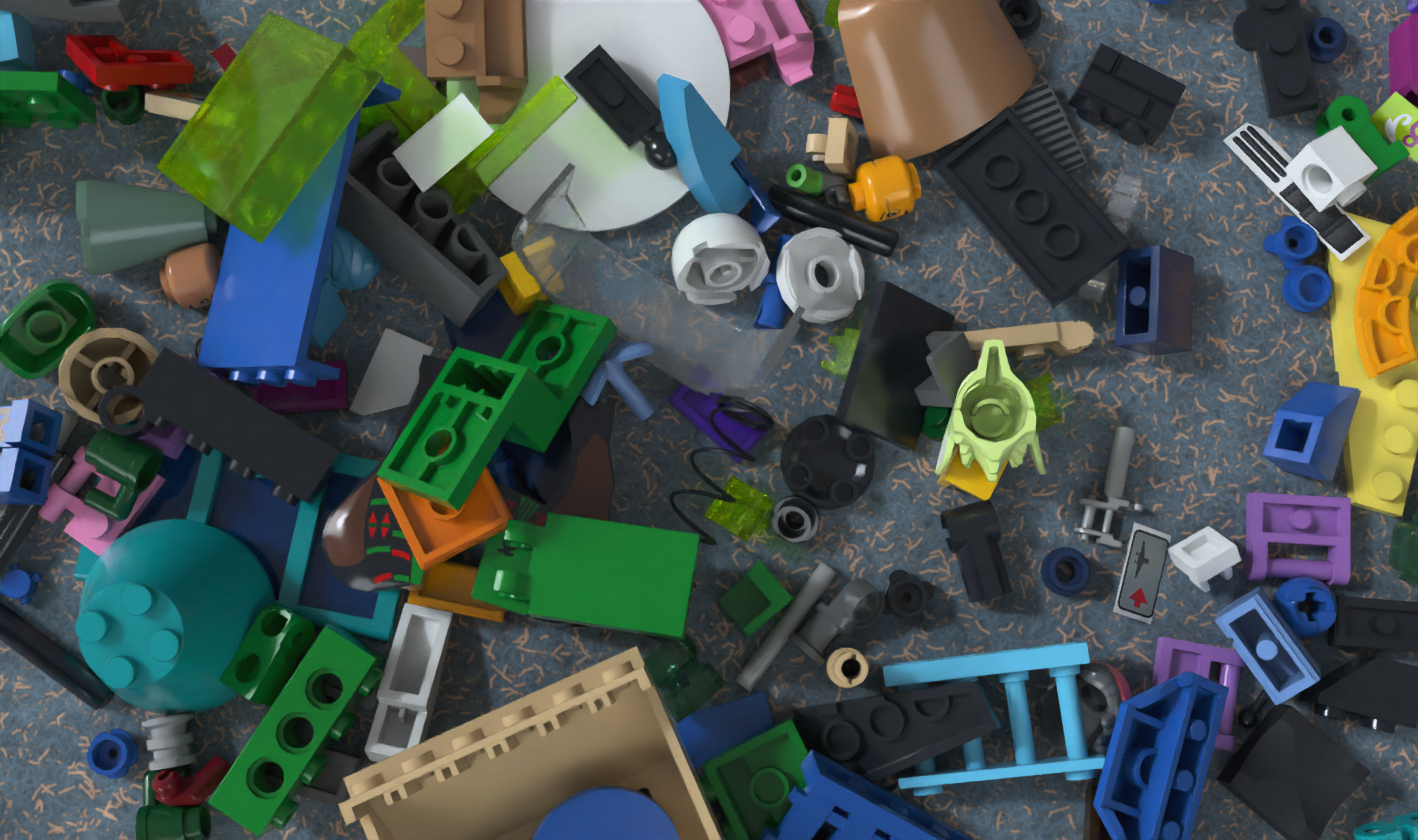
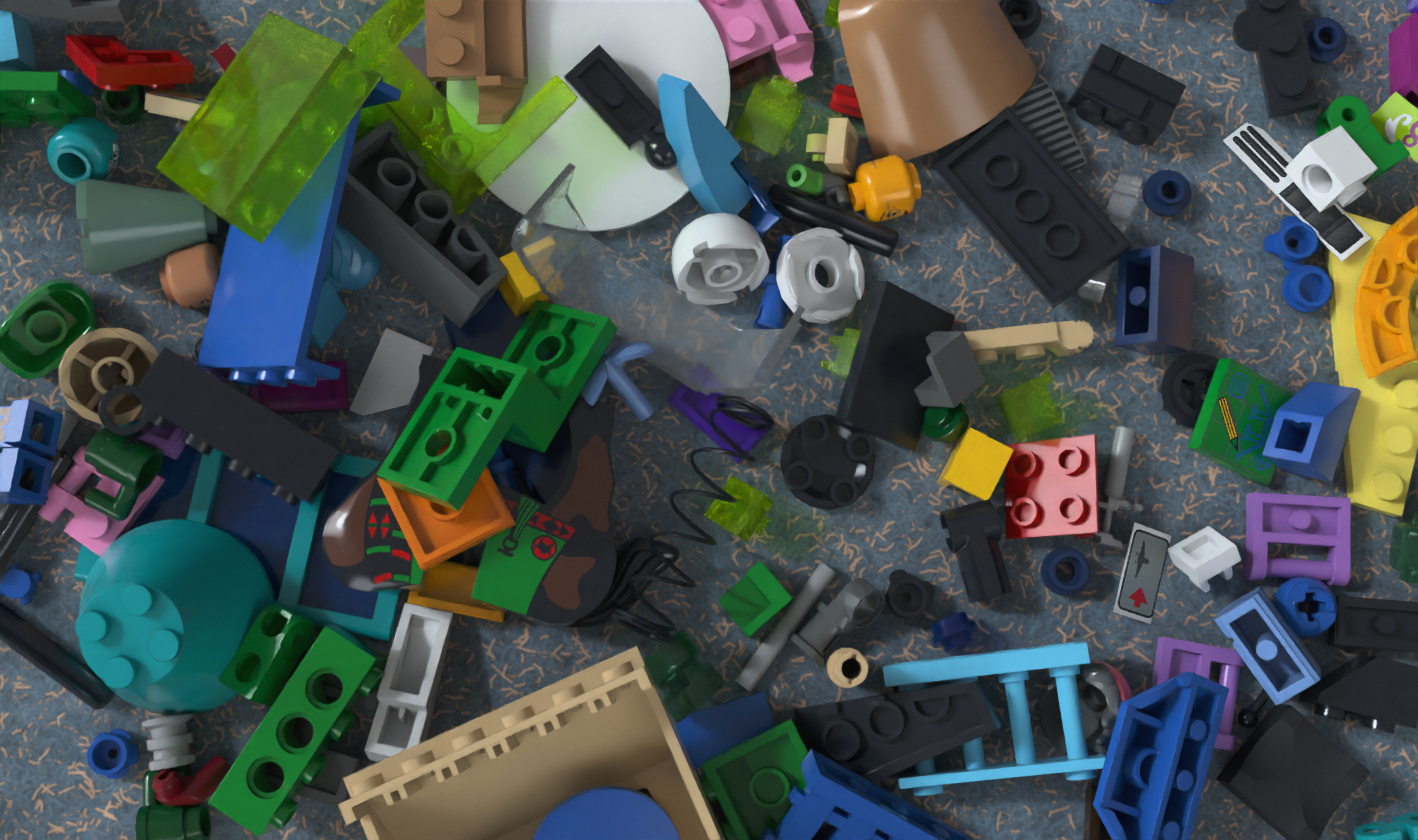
white sticker [392,92,494,193] -> none
green tile [493,512,702,641] -> none
black plate [771,495,820,543] -> none
yellowish green piece [935,339,1046,482] -> none
none -> teal head [46,117,122,186]
none -> clear neon green brick [734,75,807,156]
none -> clear blue plate [930,612,979,653]
none -> hinge [1005,434,1099,539]
none -> dark blue plate [1142,170,1191,217]
none -> black gear [1158,354,1219,428]
none -> green tile [1188,358,1294,486]

